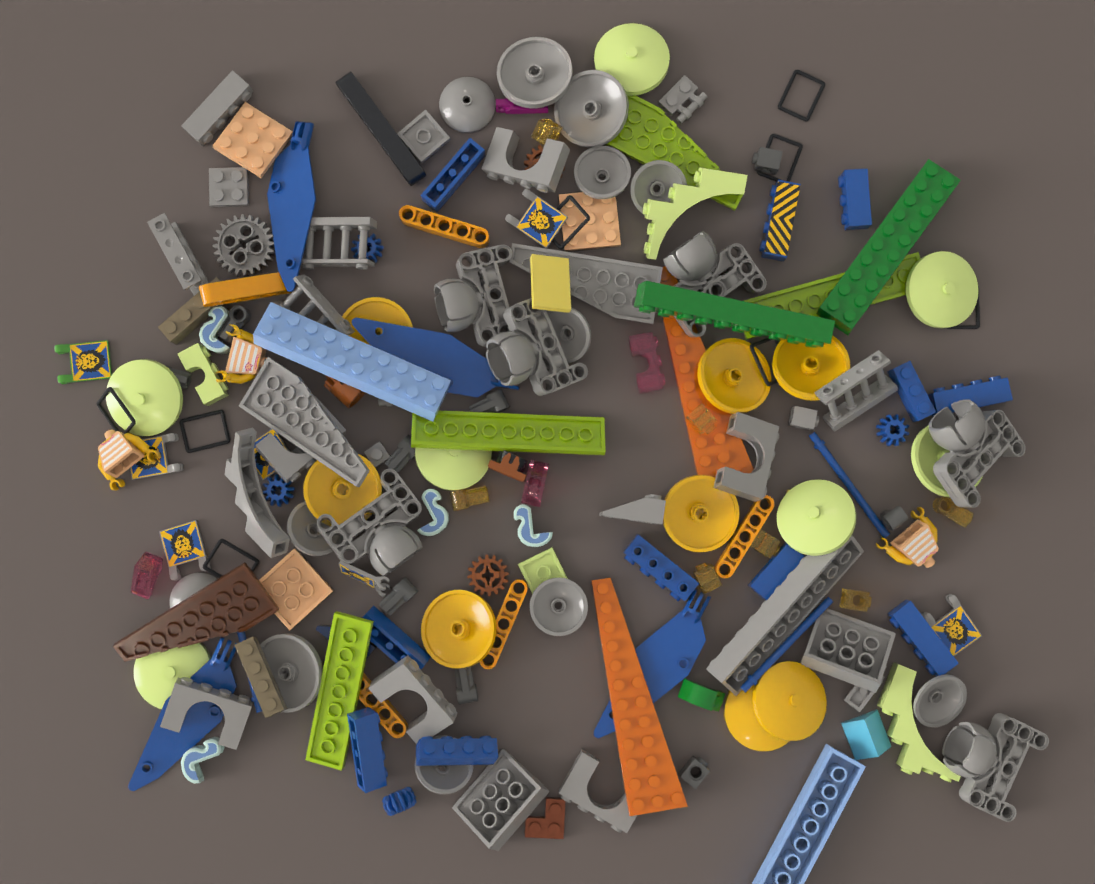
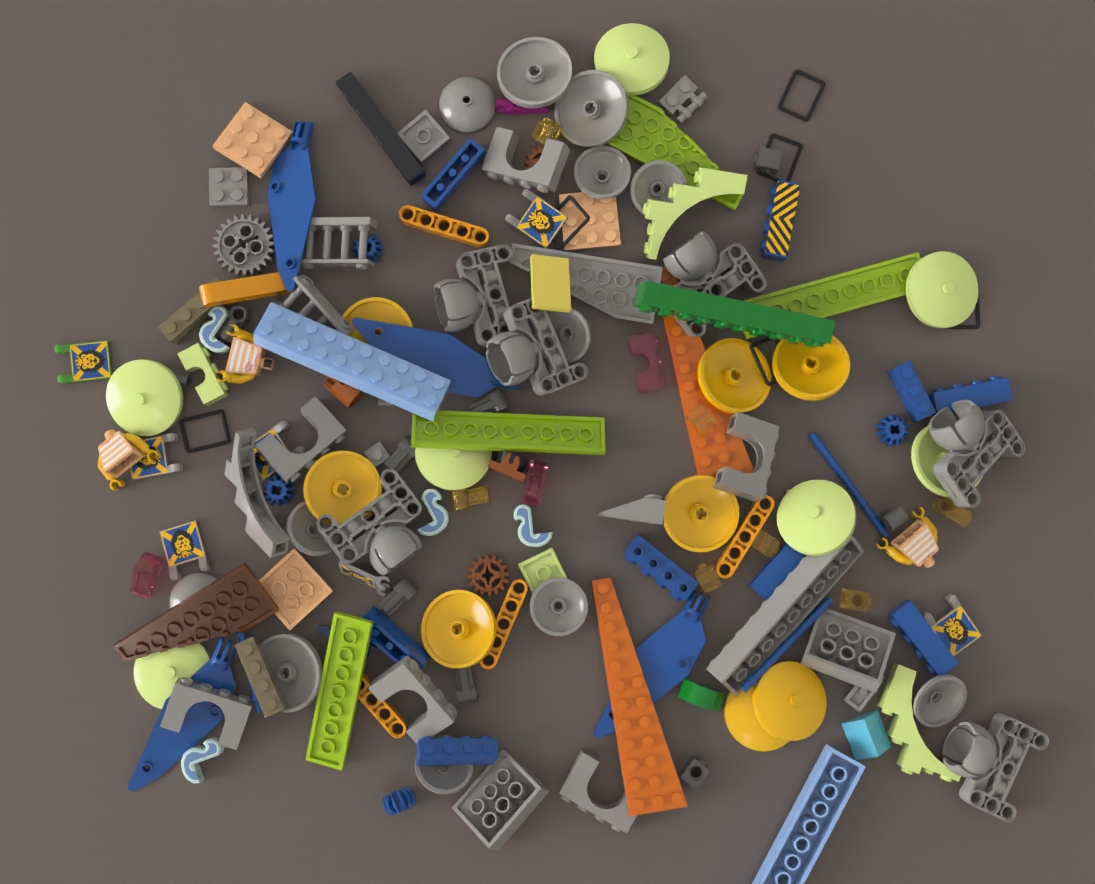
black piece [96,387,136,434] -> none
light grey fence [147,213,210,296] -> none
light grey brick [181,70,253,146] -> none
black piece [203,539,259,578] -> none
light grey wing [239,357,370,487] -> none
blue brick [347,707,388,793] -> none
copper plate [525,797,565,839] -> none
light grey brick [788,406,819,431] -> none
light grey fence [814,350,898,432] -> none
green brick [816,159,961,336] -> none
blue brick [838,169,872,230] -> none

